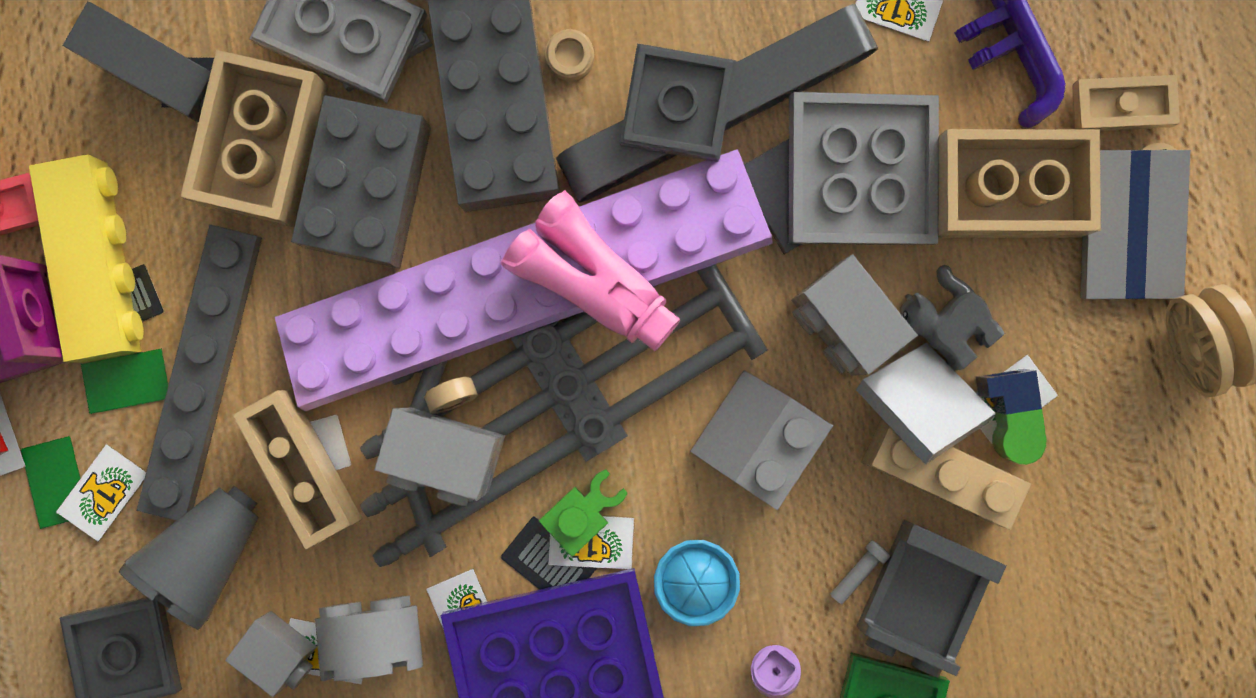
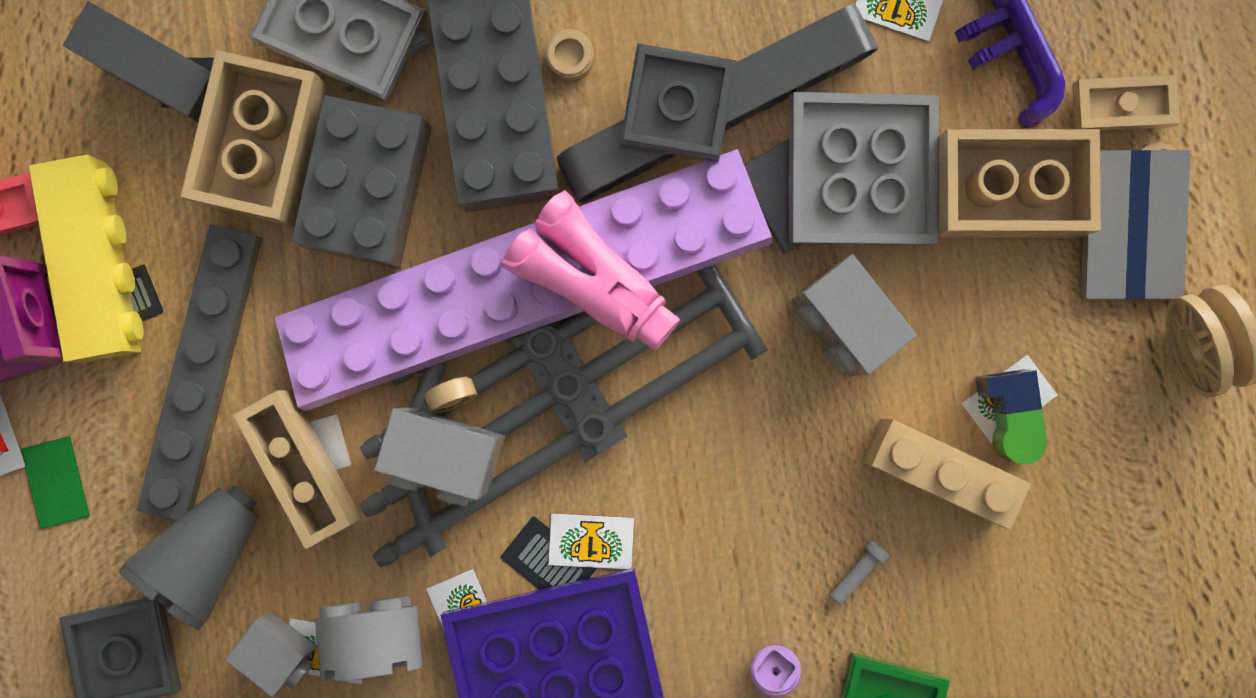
white sticker [56,444,146,541] -> none
green sticker [81,348,168,414] -> none
bright green plate [539,470,627,557] -> none
medium azure hat [654,540,740,626] -> none
light grey slope [690,370,833,510] -> none
tile [856,343,996,464] -> none
dark grey panel [857,520,1006,678] -> none
dark grey animal [900,265,1005,371] -> none

